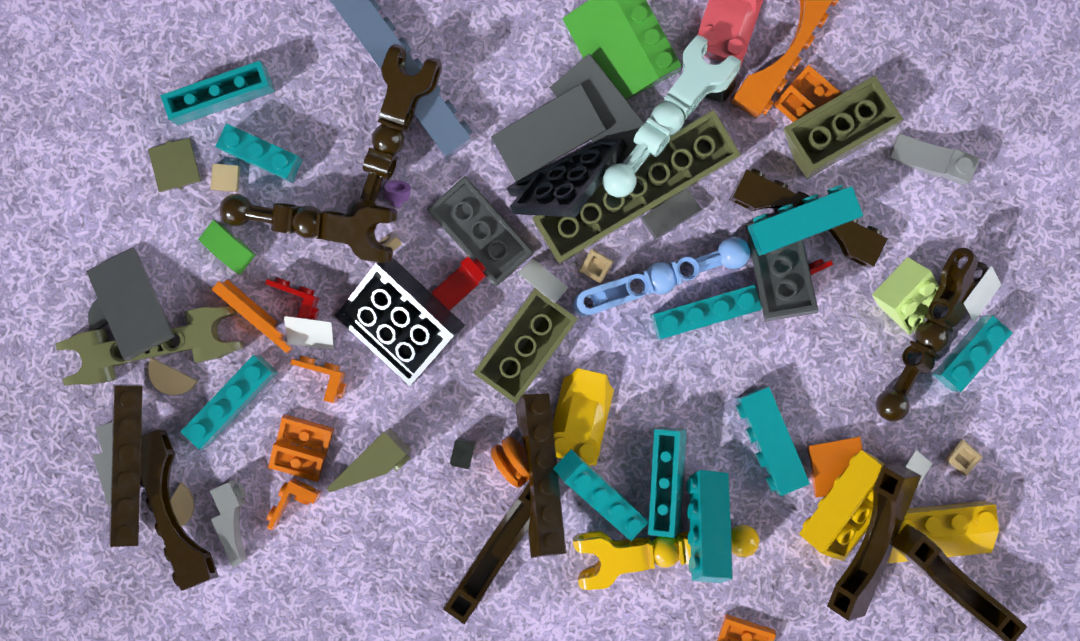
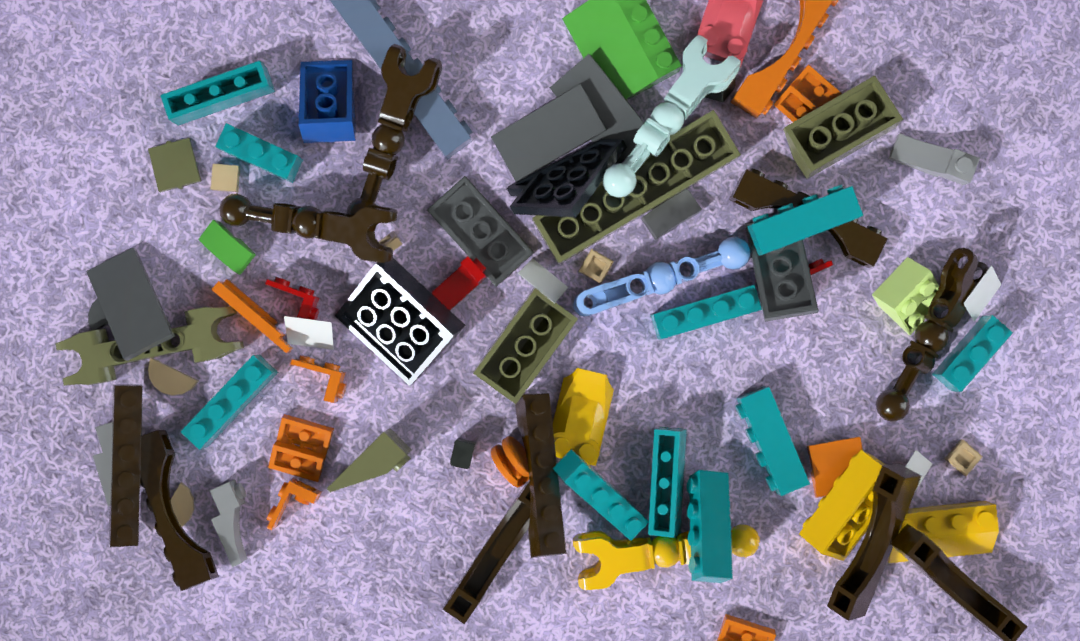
medium lavender tile [384,180,411,207] -> none
none -> blue slope [299,60,356,143]

